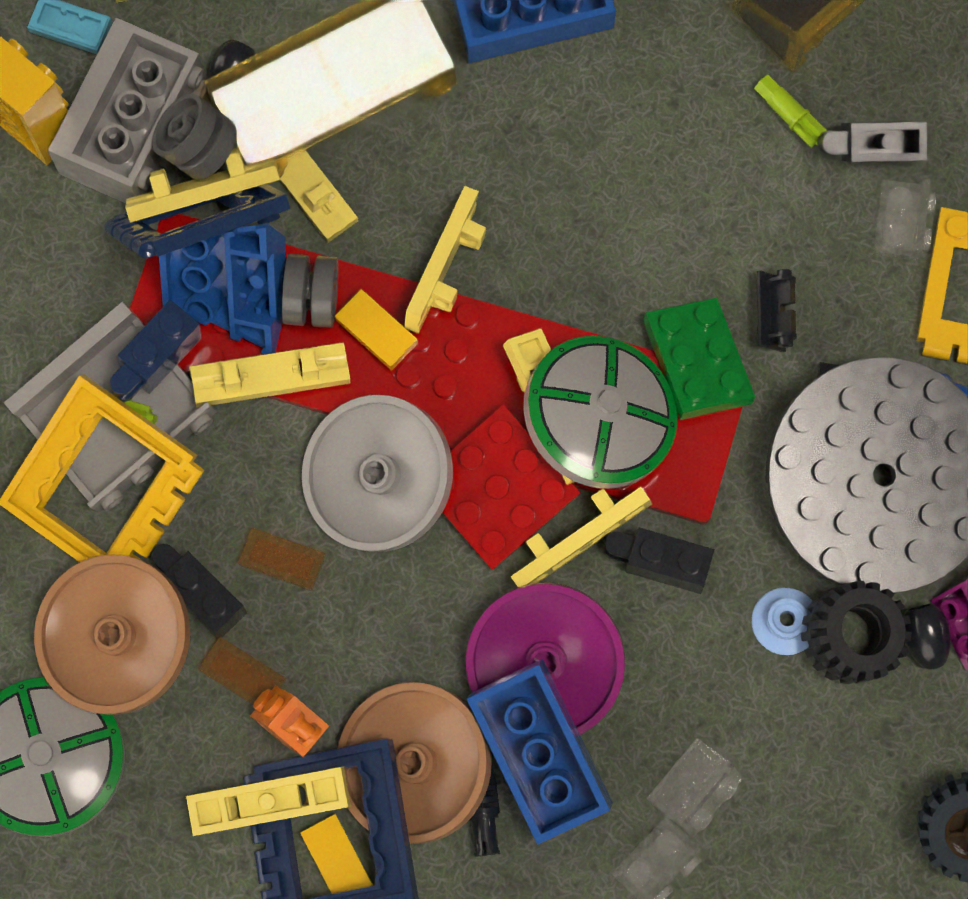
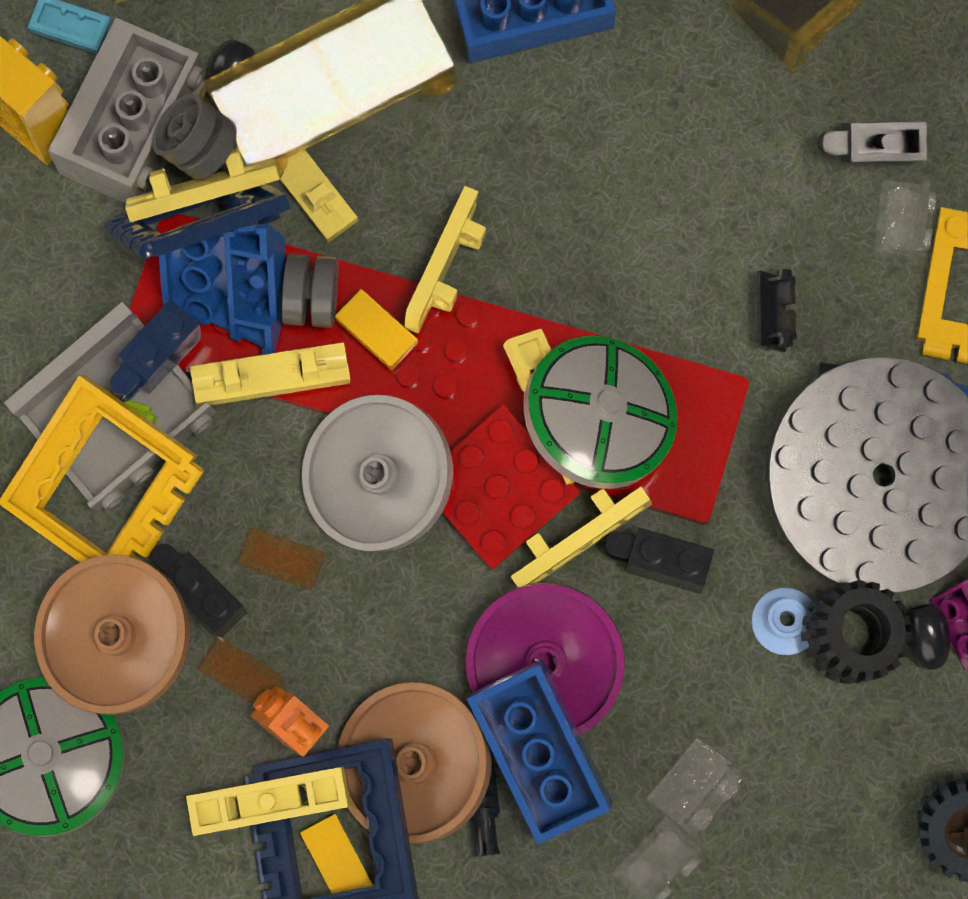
green plate [643,298,755,420] -> none
lime piece [754,74,827,148] -> none

